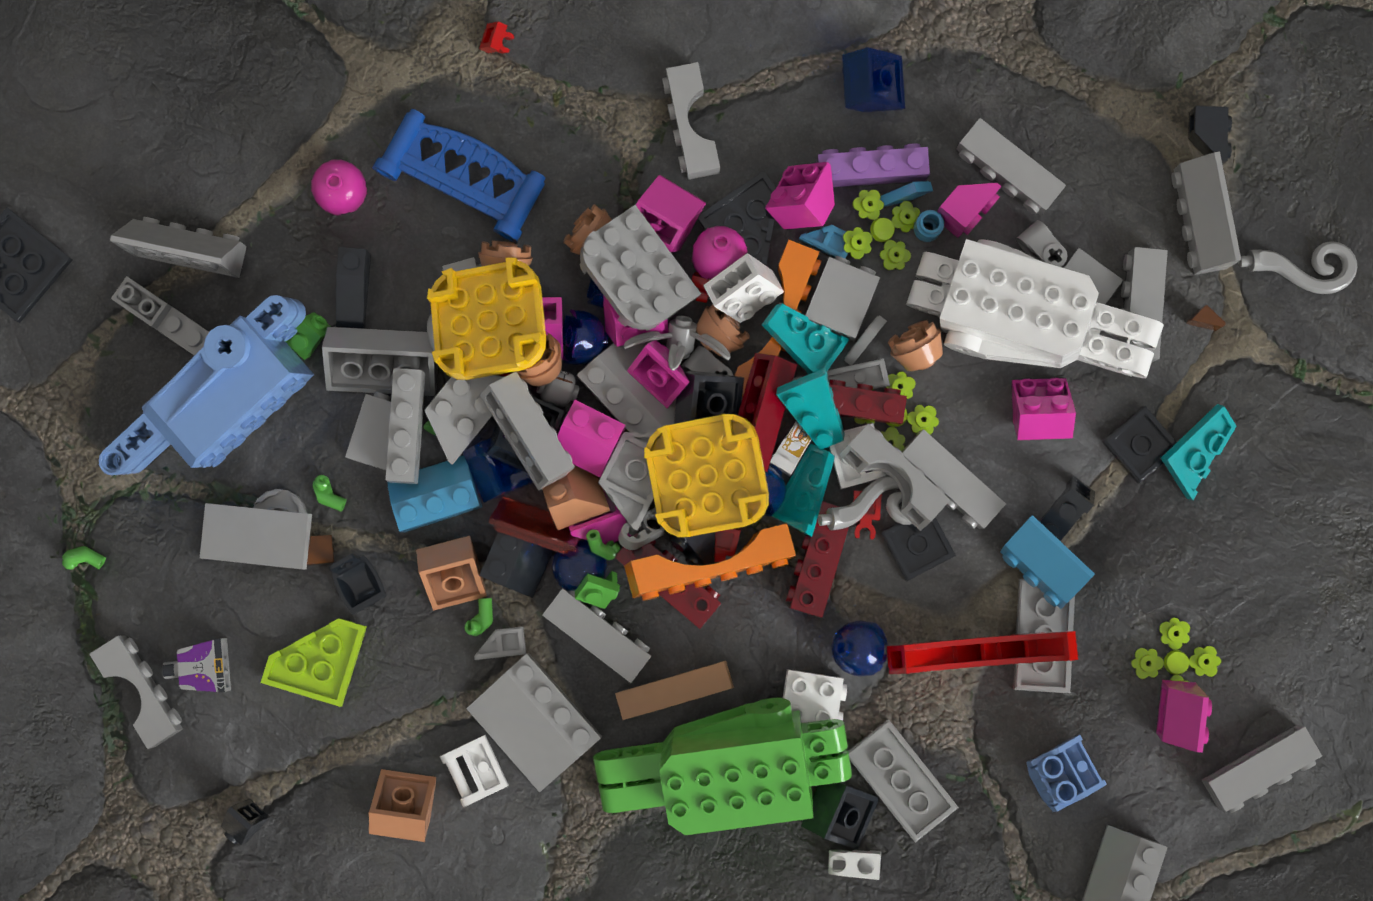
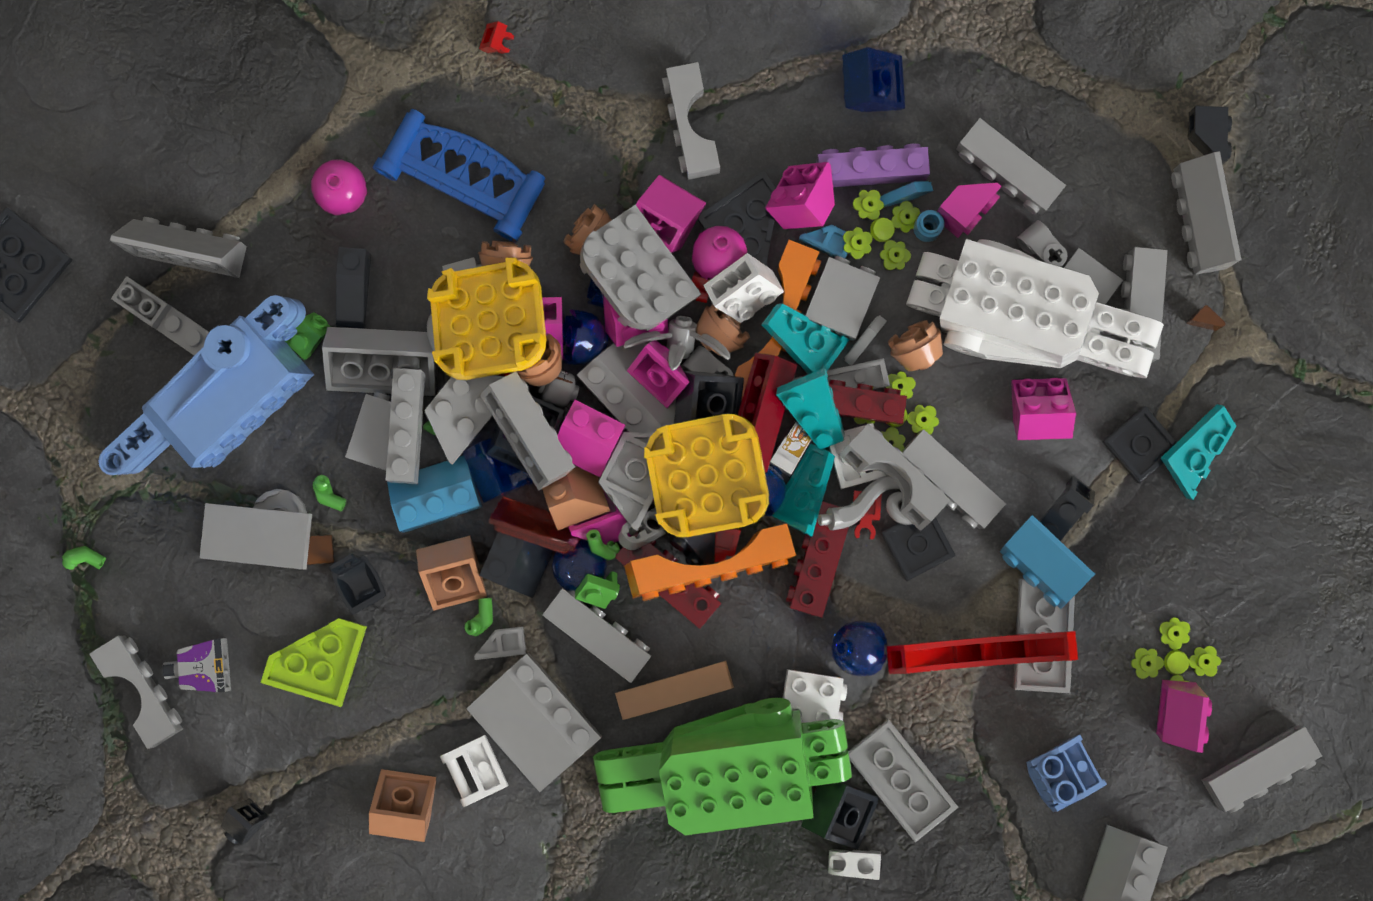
light grey plant [1238,241,1358,294] -> none

